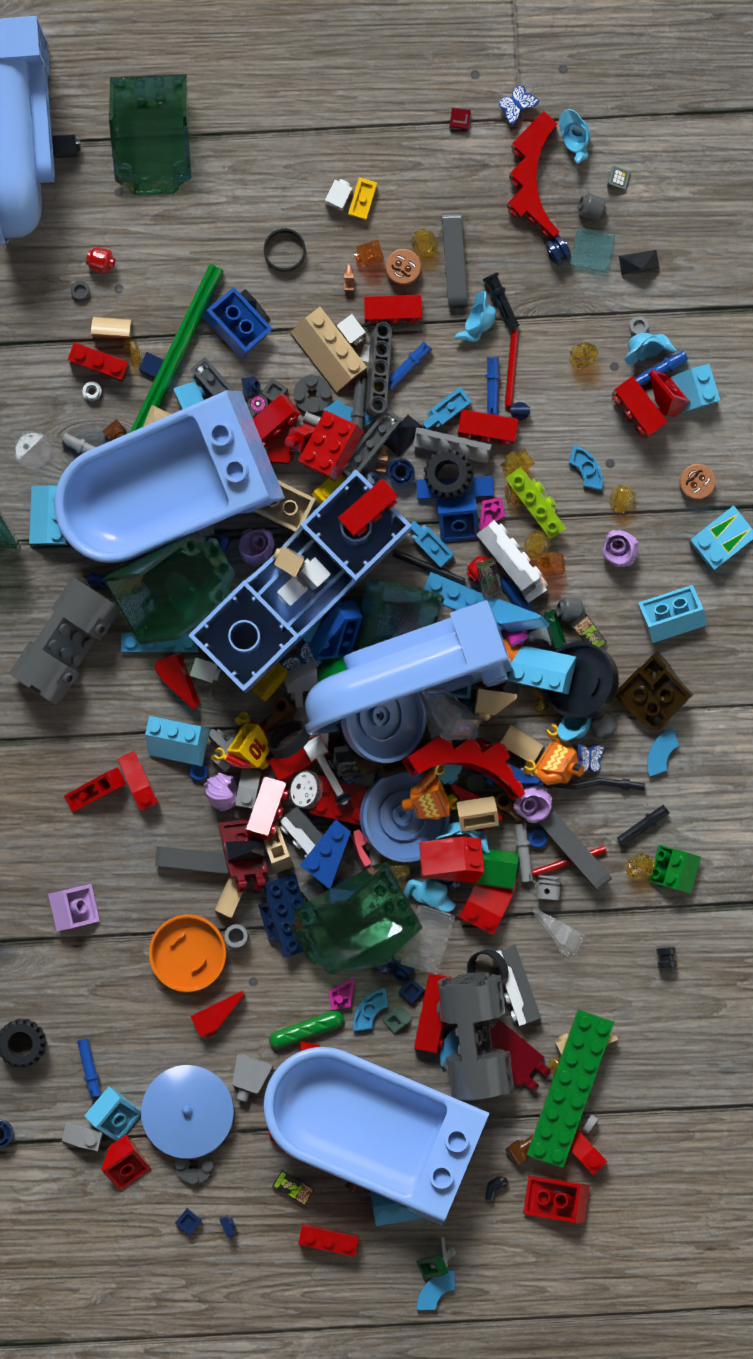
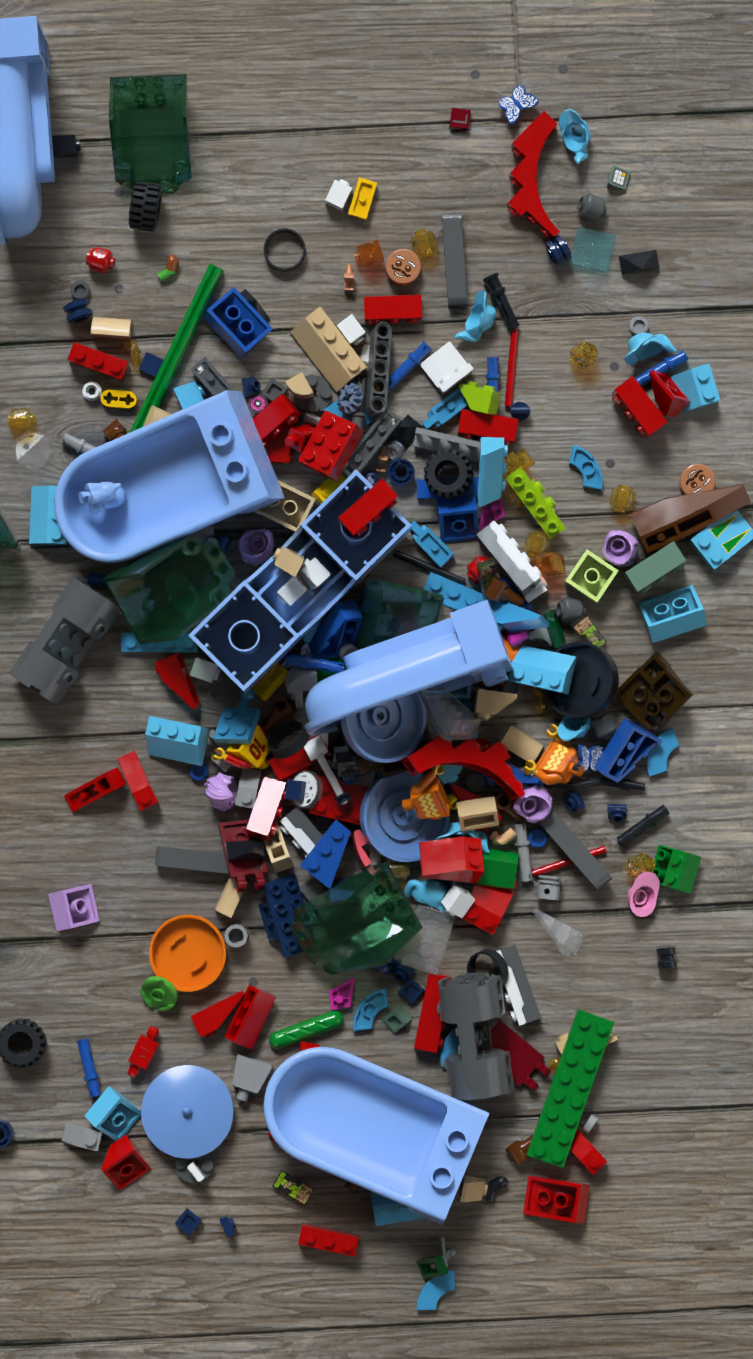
none -> clear yellow head [8,407,36,433]
none -> dark blue wheel [63,299,93,323]
none -> light blue animal [78,482,126,515]
none -> yellow beam [100,390,137,409]
none -> black tyre [128,181,162,232]
none -> red piece [128,1026,159,1078]
none -> bright green tile [140,976,178,1011]
none -> arm [157,254,179,282]
none -> white tile [188,1161,205,1182]
none -> dark azure plate [213,689,261,744]
none -> red brick [225,985,276,1050]
none -> tan brick [285,373,314,399]
none -> dark blue tile [285,780,306,801]
none -> blue pin [286,652,345,674]
none -> sand blue gear [337,383,363,414]
none -> dark grey tile [339,643,358,662]
none -> clear plate [386,441,405,460]
none -> white bracket [420,342,474,394]
none -> white brick [441,884,475,918]
none -> tan slope [458,1175,488,1202]
none -> lime slope [459,381,501,415]
none -> medium azure slope [478,437,508,506]
none -> reddish brown pin [485,577,525,607]
none -> light nougat arm [489,828,517,845]
none -> yellowish green brick [564,549,619,604]
none -> dark blue plate [565,790,586,812]
none -> blue wedge [594,718,663,783]
none -> dark blue plate [607,804,627,822]
none -> sand green brick [623,541,686,594]
none -> bright pink piece [627,872,660,917]
none -> reddish brown wedge [630,484,751,553]

